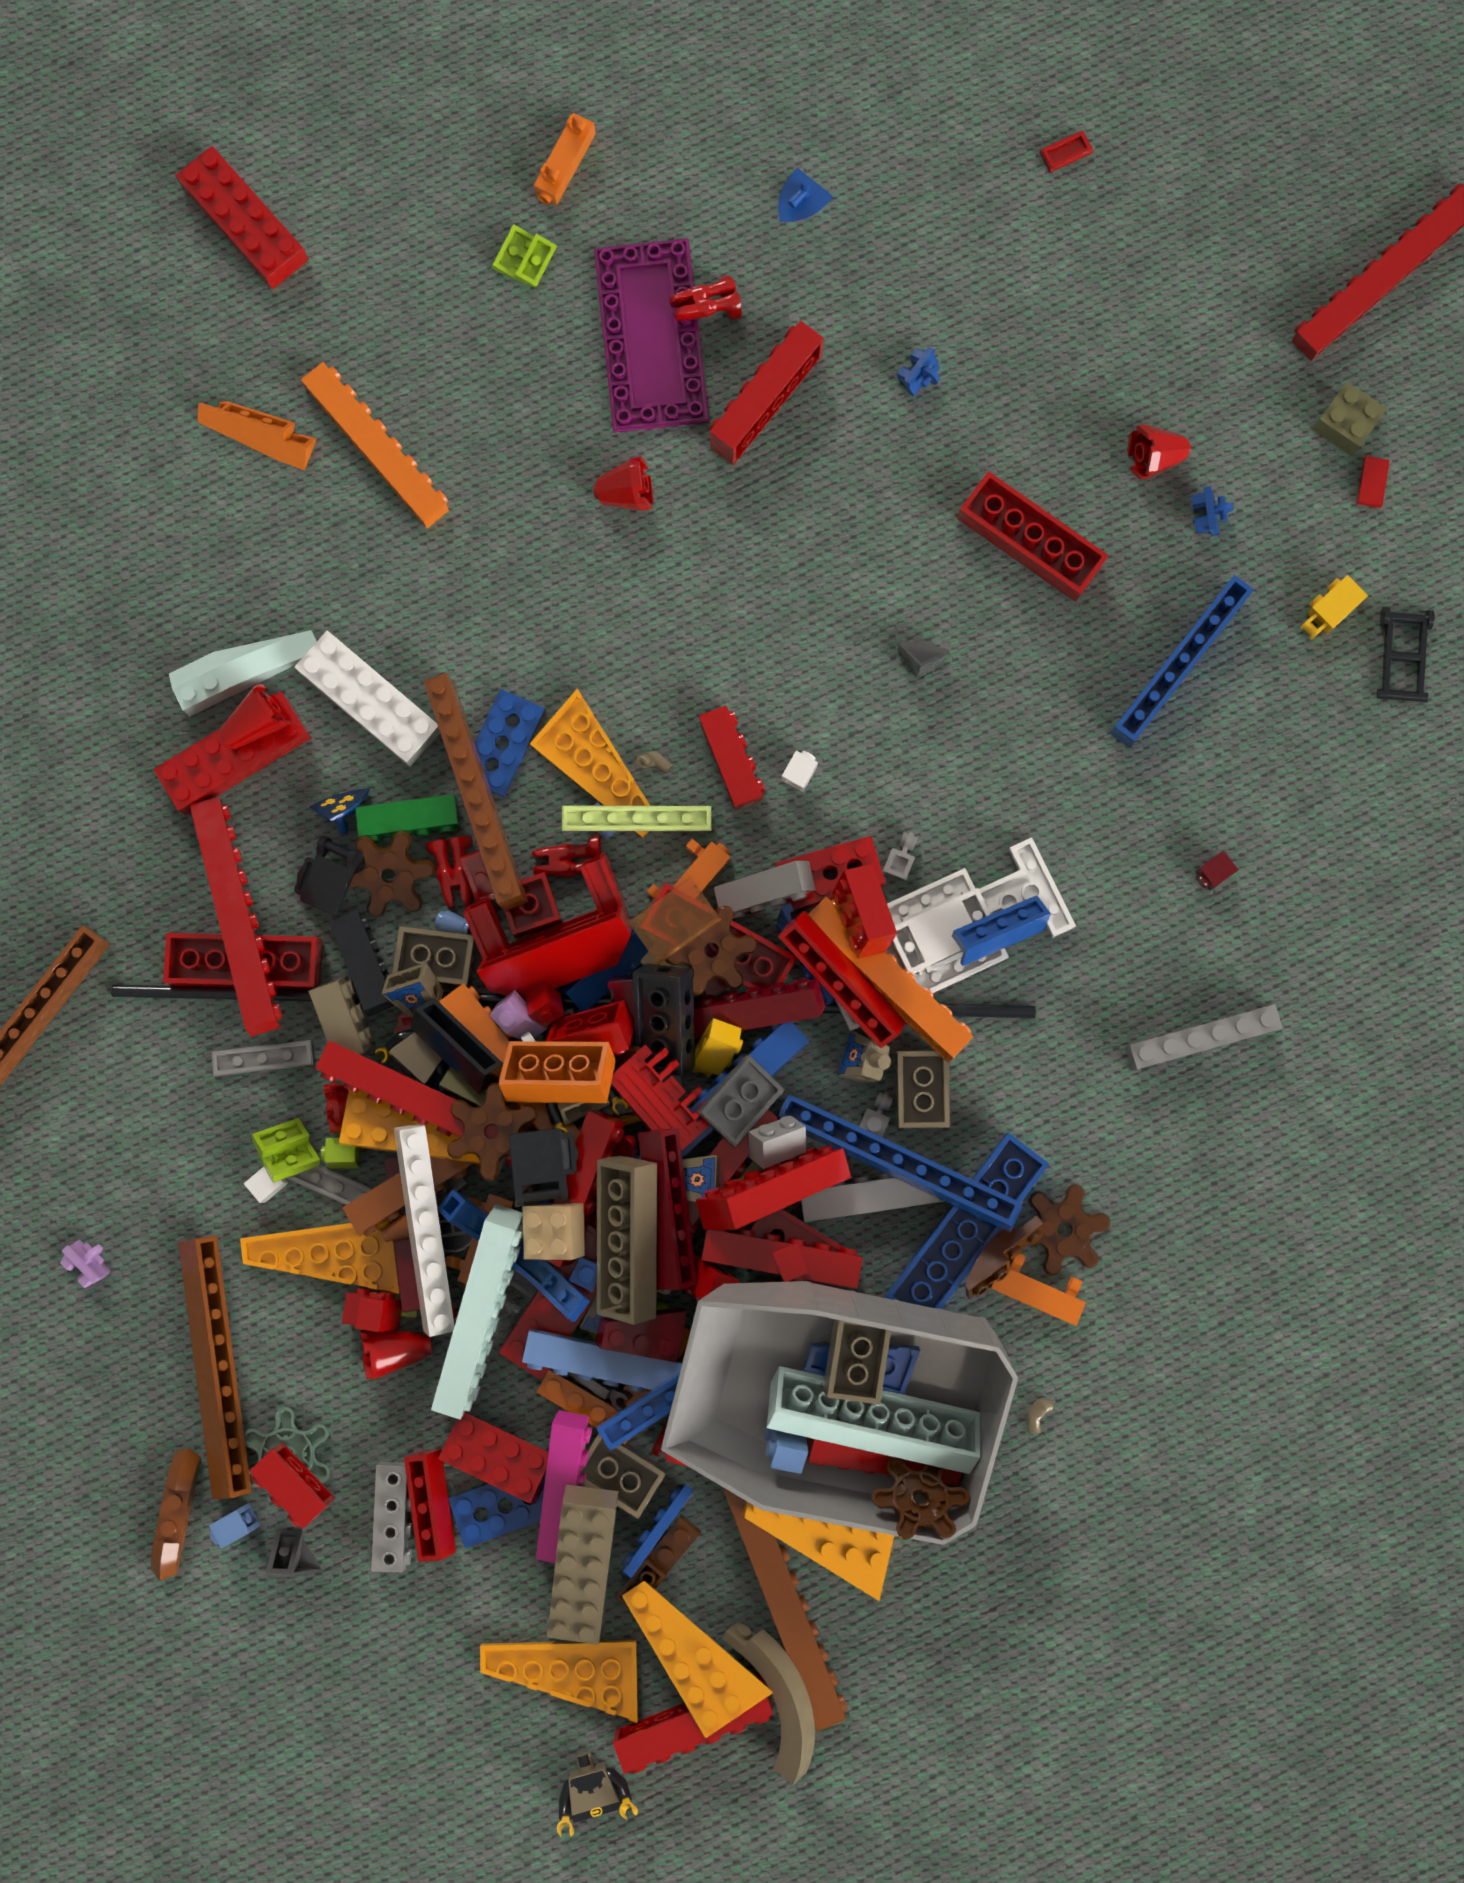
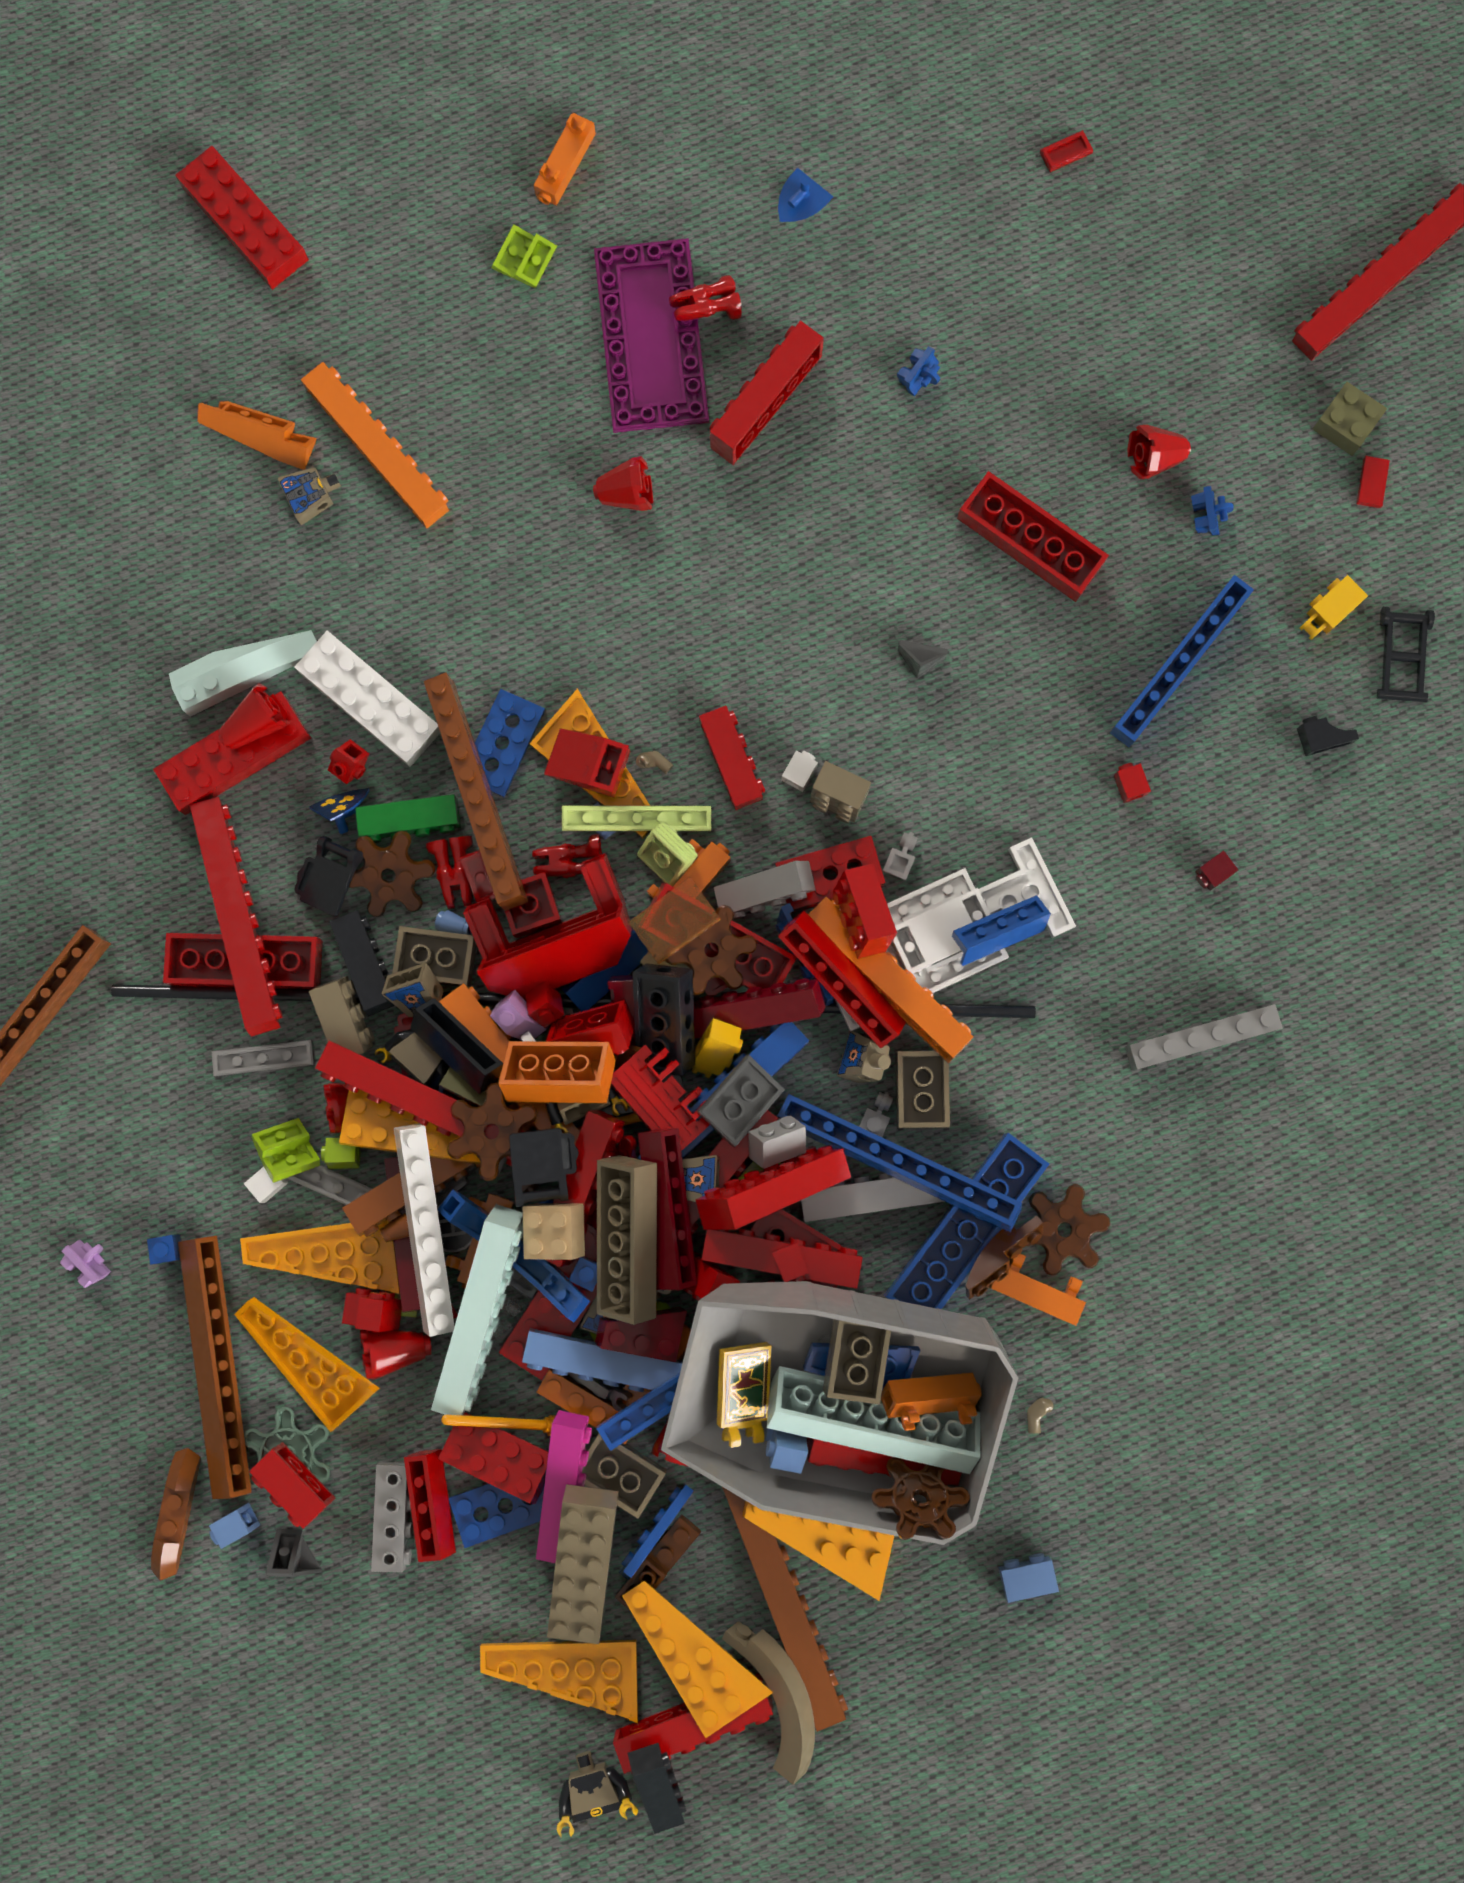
none -> blue brick [147,1234,181,1265]
none -> light orange wing [234,1297,380,1432]
none -> torso [277,468,341,525]
none -> red brick [327,739,370,785]
none -> light orange piece [441,1414,556,1436]
none -> red slope [544,728,630,798]
none -> black brick [628,1743,687,1834]
none -> yellowish green brick [637,821,698,886]
none -> tile [717,1342,772,1448]
none -> dark tan brick [810,761,871,824]
none -> orange brick [881,1372,982,1431]
none -> medium blue brick [998,1553,1059,1603]
none -> red brick [1114,762,1151,803]
none -> black arch [1297,716,1359,756]

